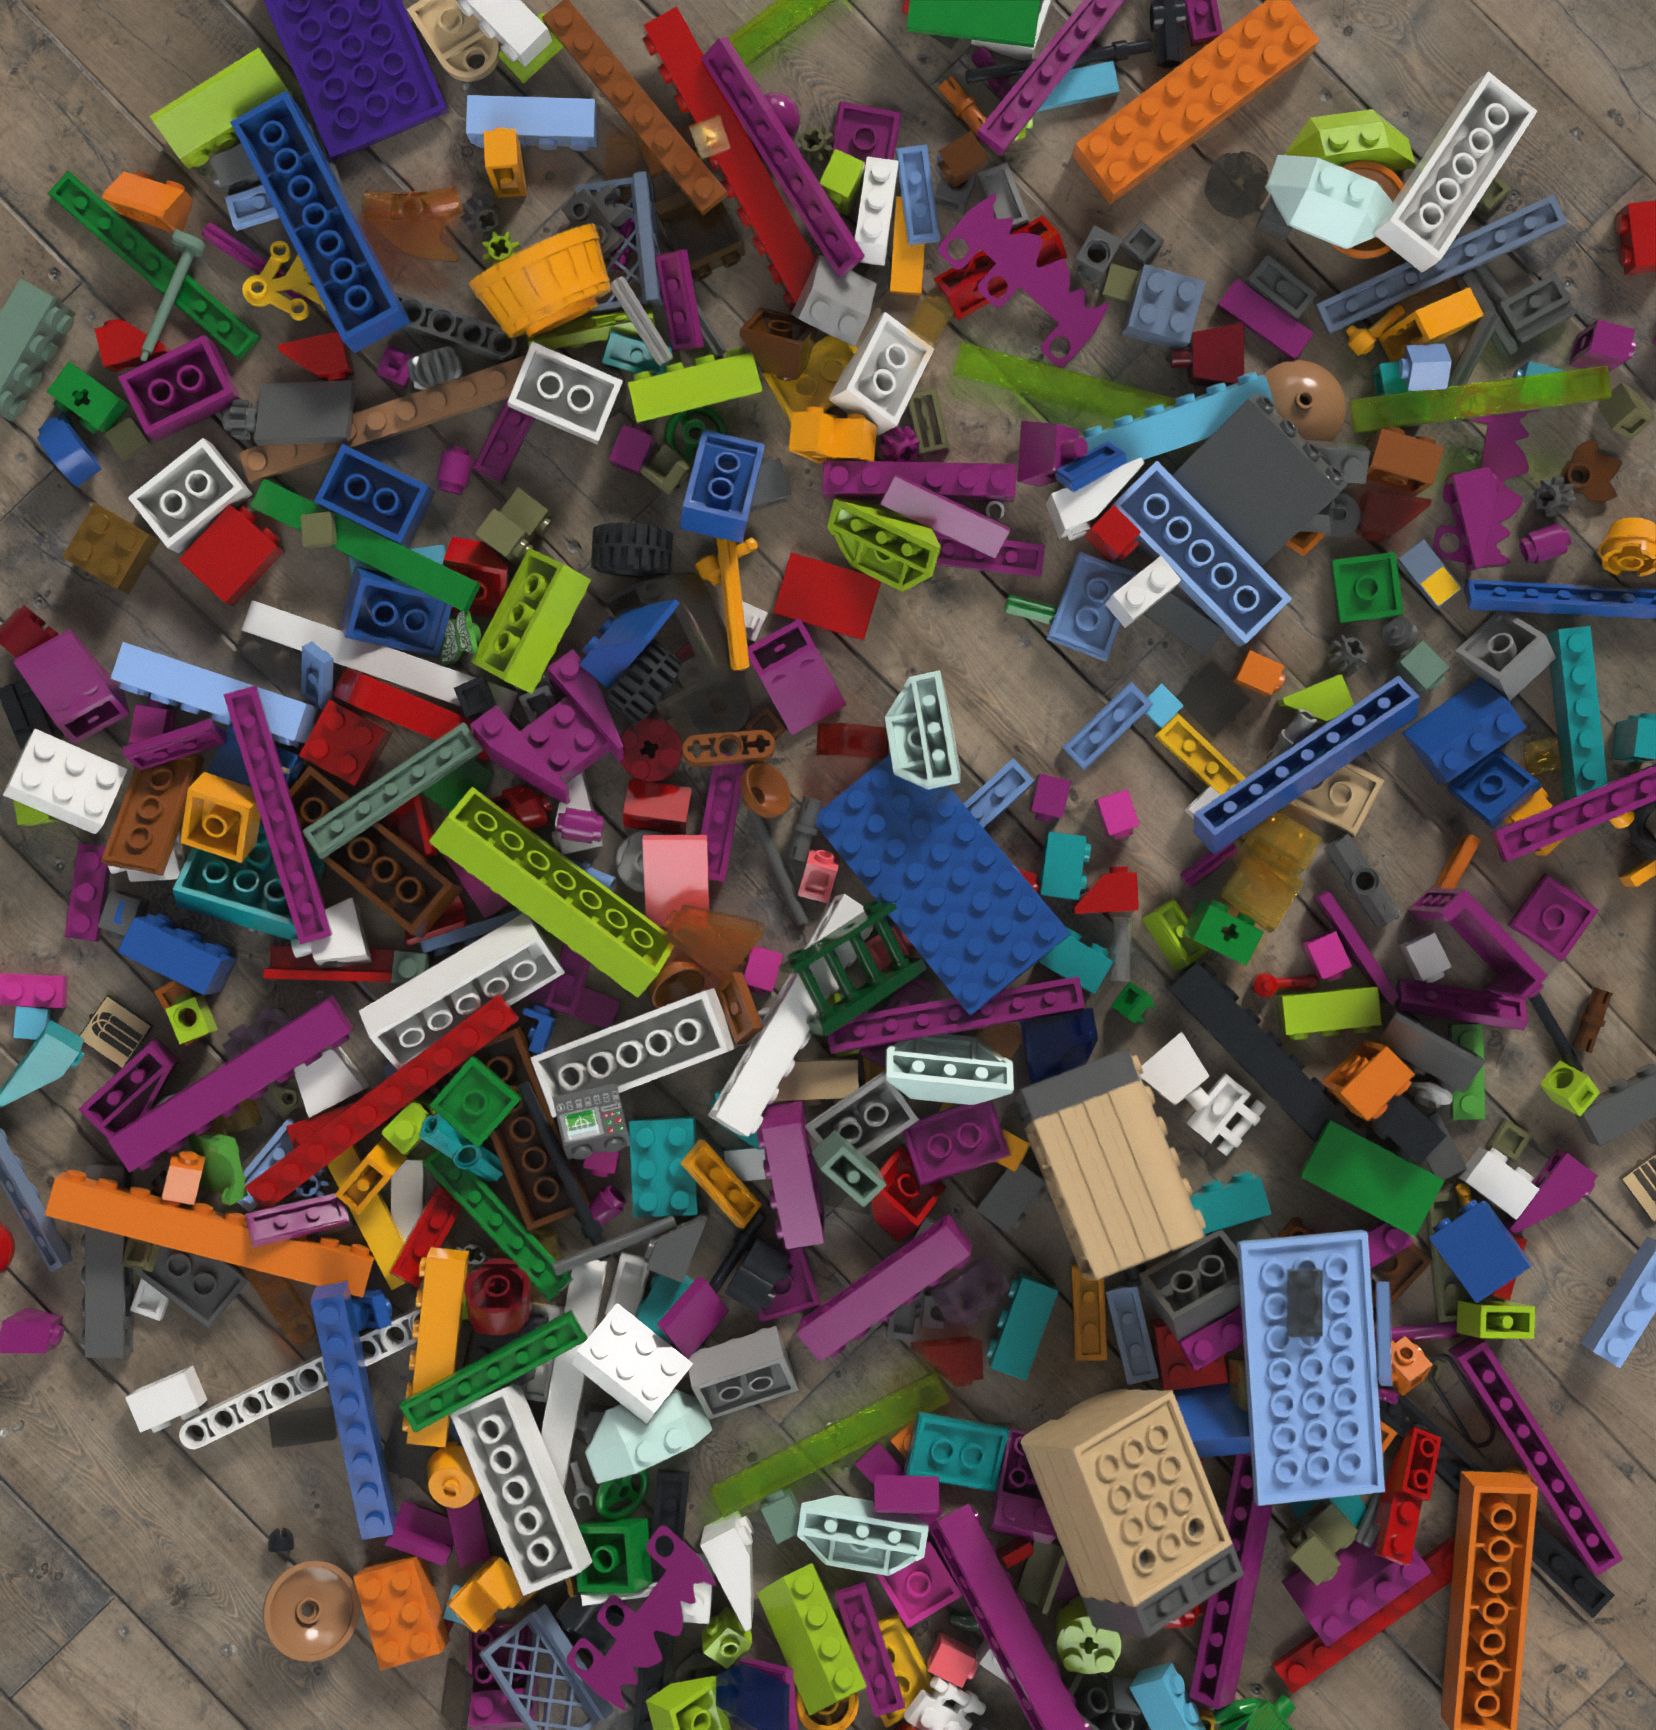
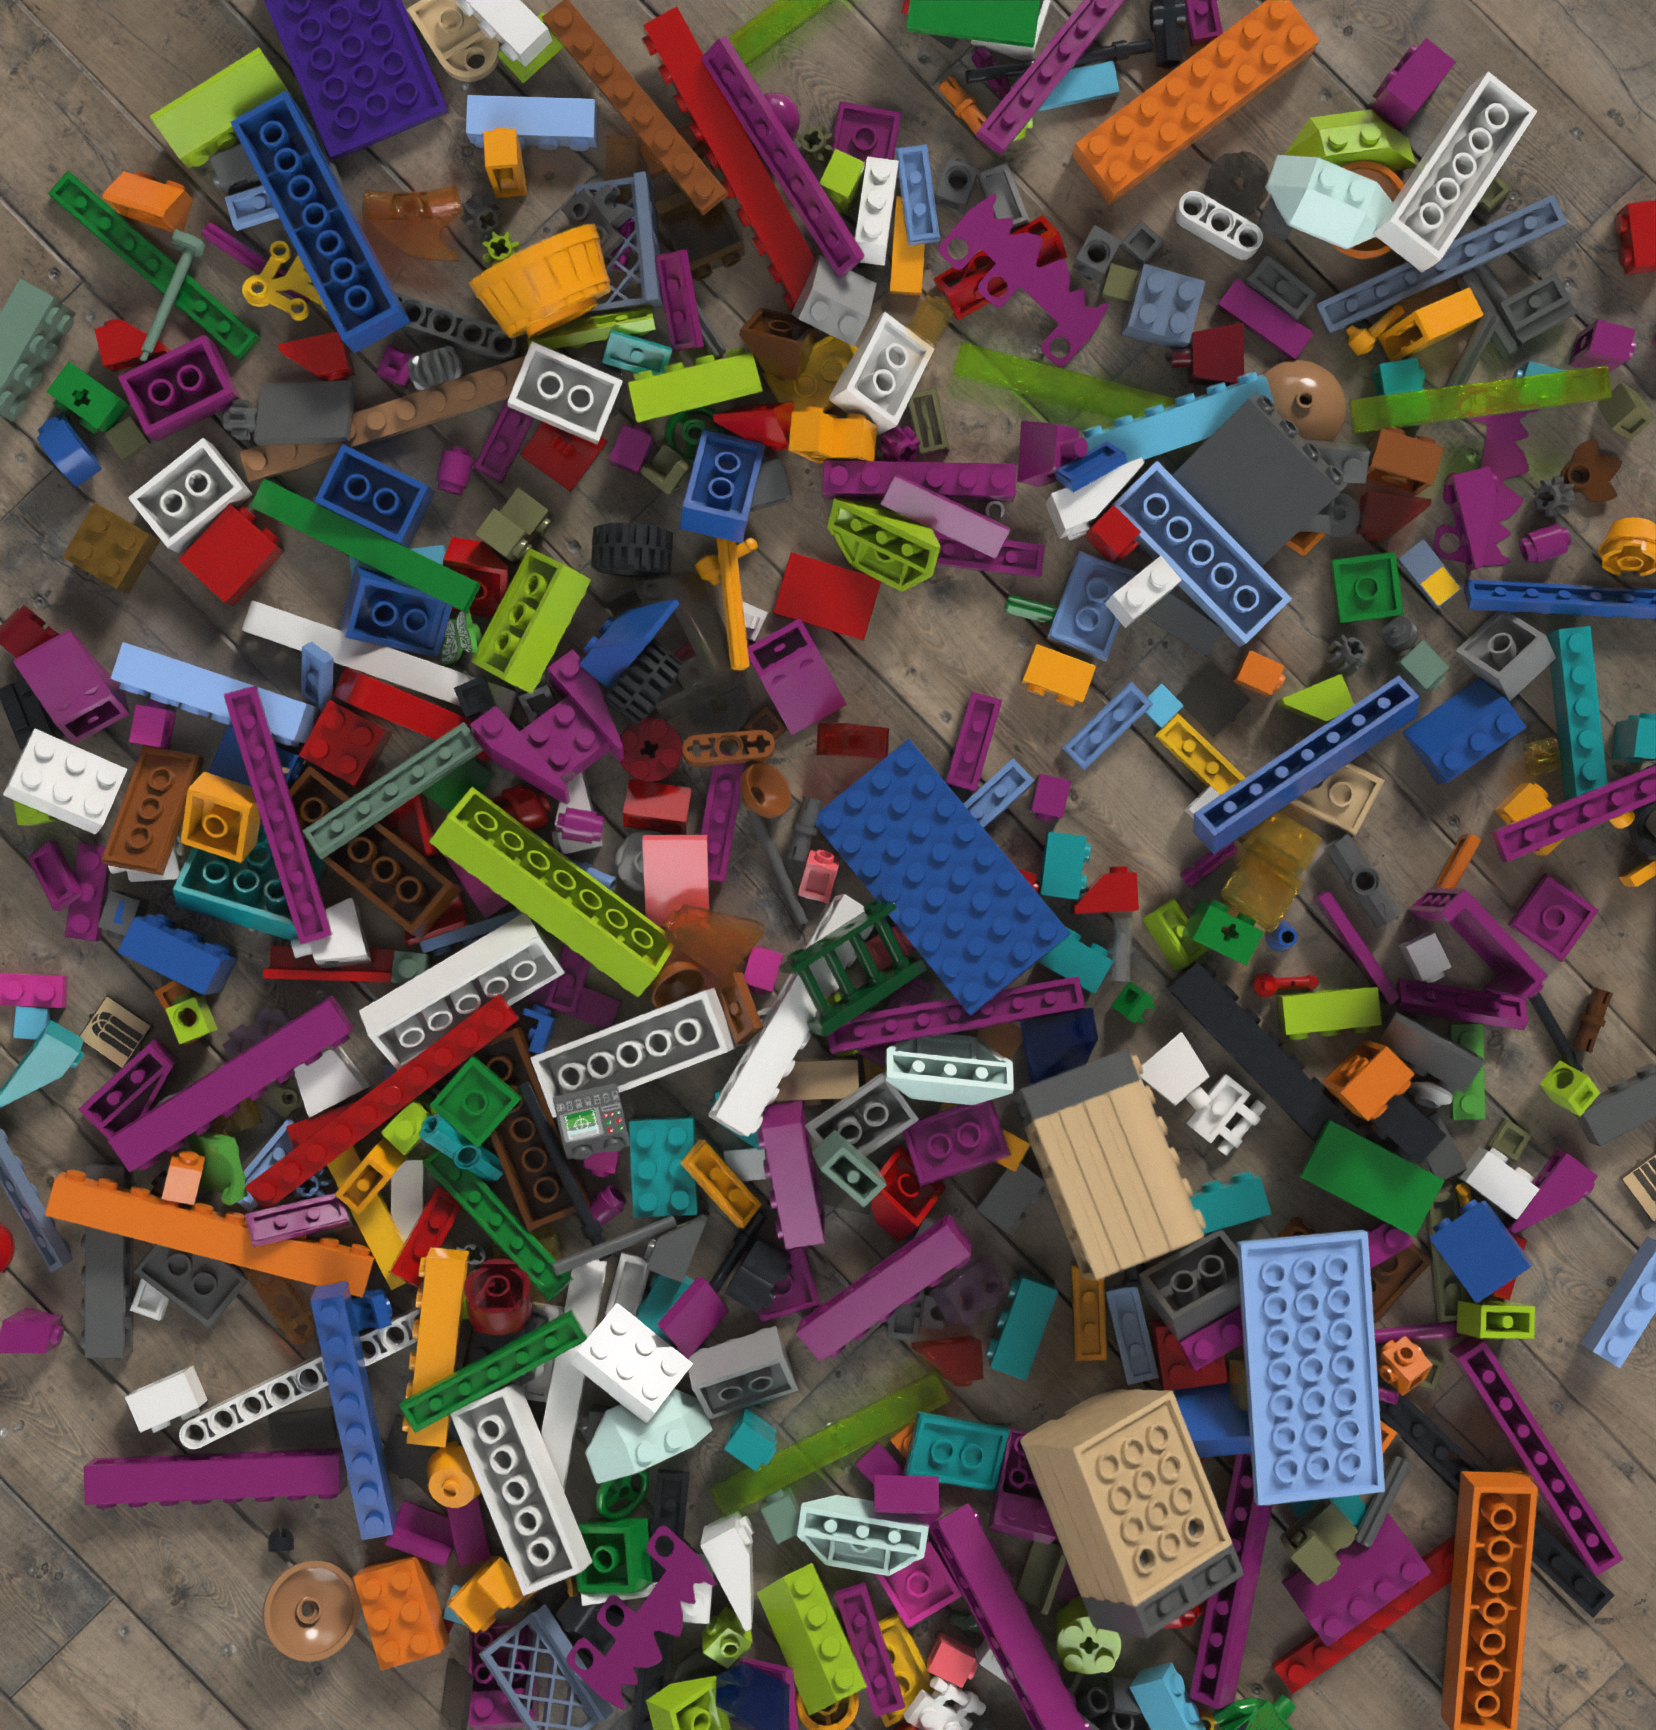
olive tile [121,1237,161,1272] -> none
magenta tile [123,719,227,770] -> none
olive tile [301,511,337,549] -> none
white hand [570,1461,593,1509] -> none
light grey axle [610,276,673,366] -> none
clear yellow tile [688,115,731,160] -> none
light aqua wedge [885,670,961,790] -> none
reddish brown brick [935,131,988,188] -> none
red tile [996,1537,1034,1568] -> none
dark pink brick [1094,789,1140,840] -> none
light grey pin [1265,709,1317,764] -> none
clear smoke tile [1287,1268,1323,1337] -> none
dark pink brick [1301,931,1352,982] -> none
red slope [1375,1427,1441,1565] -> none
medium blue tile [1376,1282,1393,1386] -> none
medium blue brick [1398,344,1452,391] -> none
black piece [1427,1354,1496,1448] -> none
blue tile [1447,748,1541,829] -> none
none -> magenta tile [27,840,83,911]
none -> magenta brick [83,1448,347,1509]
none -> red piece [519,422,608,492]
none -> red slope [713,401,795,451]
none -> teal brick [724,1408,778,1471]
none -> magenta plate [946,691,1002,792]
none -> light orange brick [1021,644,1096,707]
none -> white beam [1174,191,1263,260]
none -> blue cone [1265,920,1298,952]
none -> magenta brick [1371,38,1456,132]

